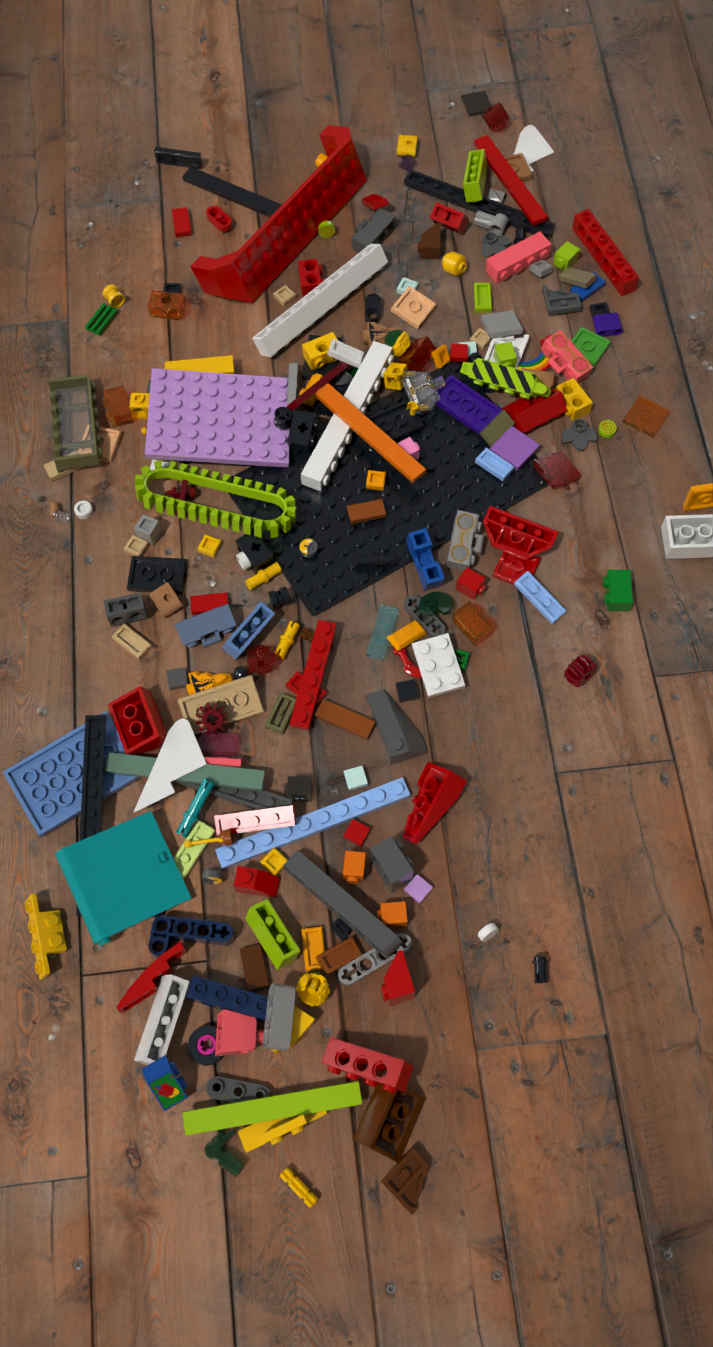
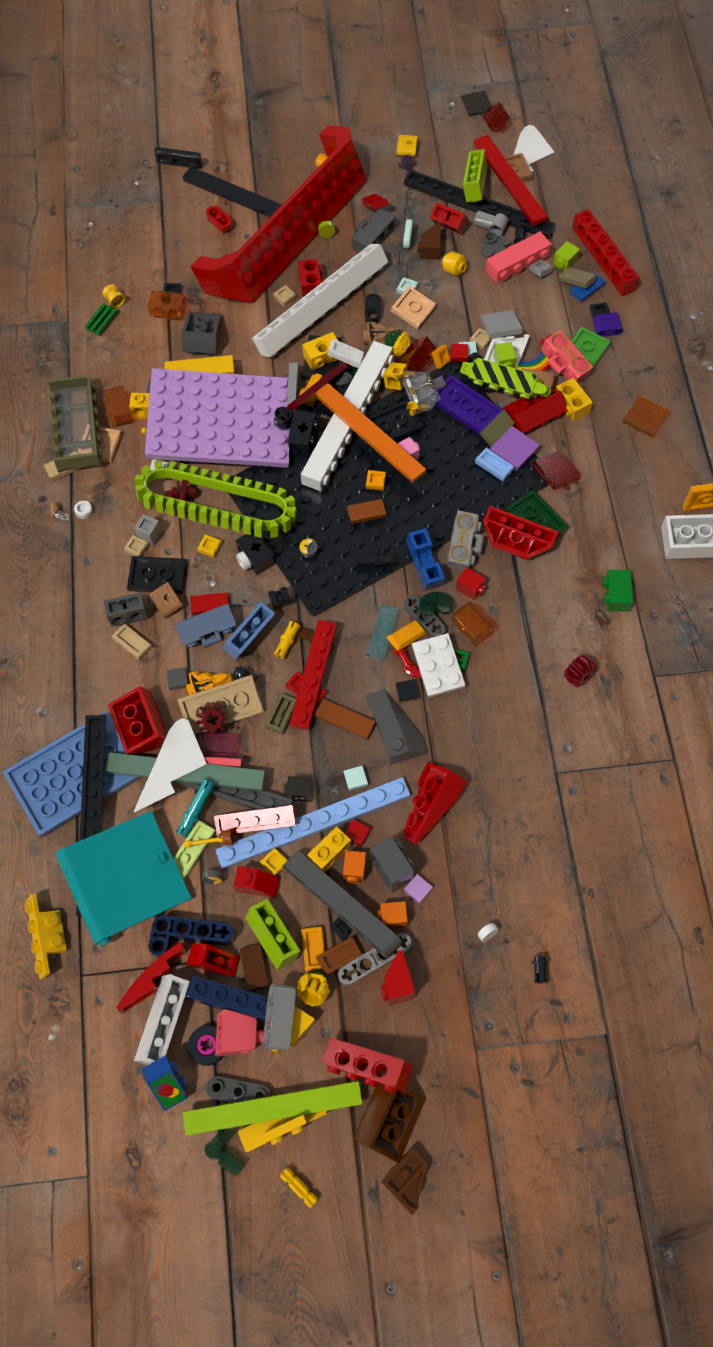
red tile [171,207,192,237] -> none
yellow pin [245,562,282,591] -> none
clear red brick [247,645,276,674] -> none
lime tile [474,283,492,313] -> none
light grey tile [487,188,505,203] -> none
red tile [492,552,541,586] -> none
light blue tile [514,571,566,624] -> none
dark grey wing [541,286,582,315] -> none
dark grey plate [562,419,597,451] -> none
lime tile [598,420,617,438] -> none
none -> dark grey slope [181,311,222,355]
none -> red slope [187,944,239,977]
none -> yellow brick [307,826,351,873]
none -> light aqua tile [403,219,413,249]
none -> dark green wing [505,490,568,537]

